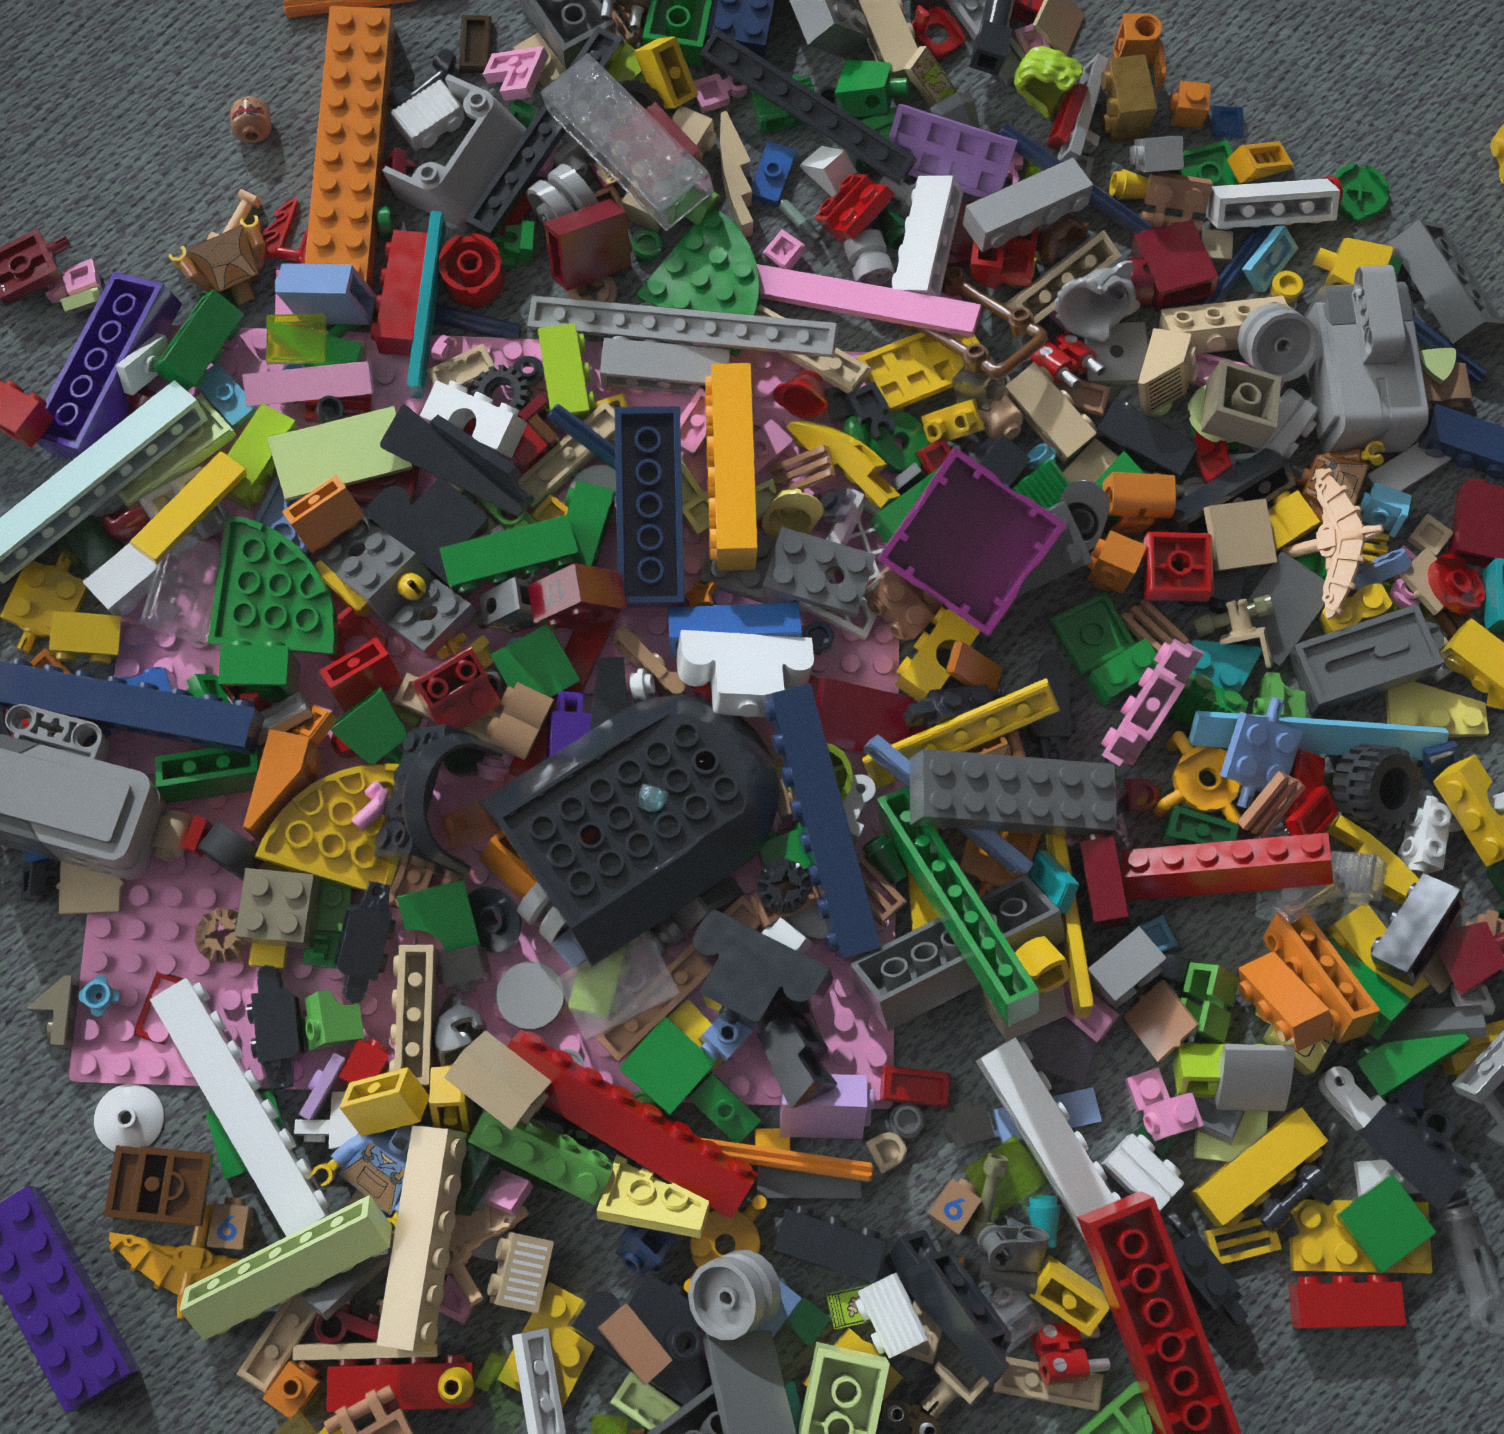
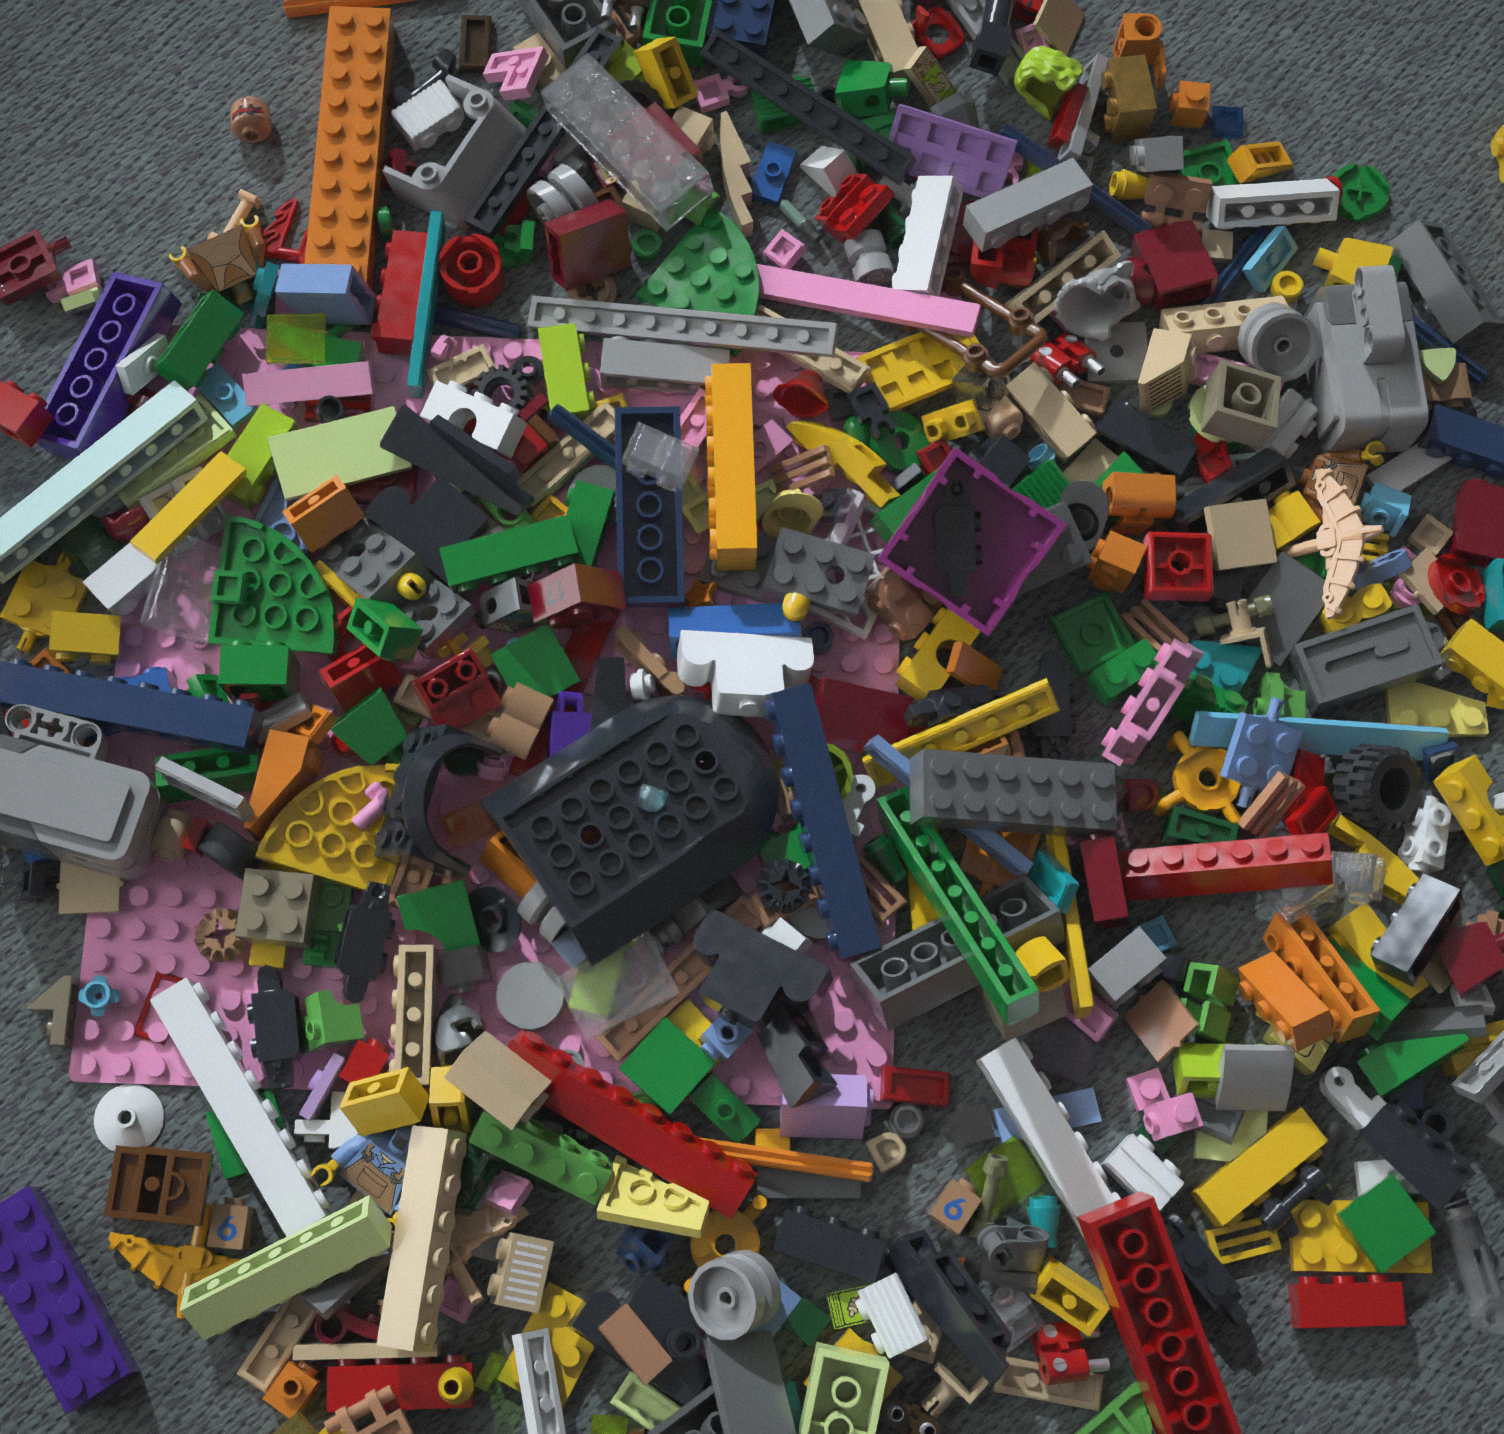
none -> light grey tile [155,756,255,822]
none -> green tile [210,569,250,606]
none -> teal wing [249,261,280,329]
none -> green brick [347,598,423,662]
none -> clear brick [622,422,699,491]
none -> yellow hinge [782,593,810,621]
none -> black hinge [933,480,982,599]

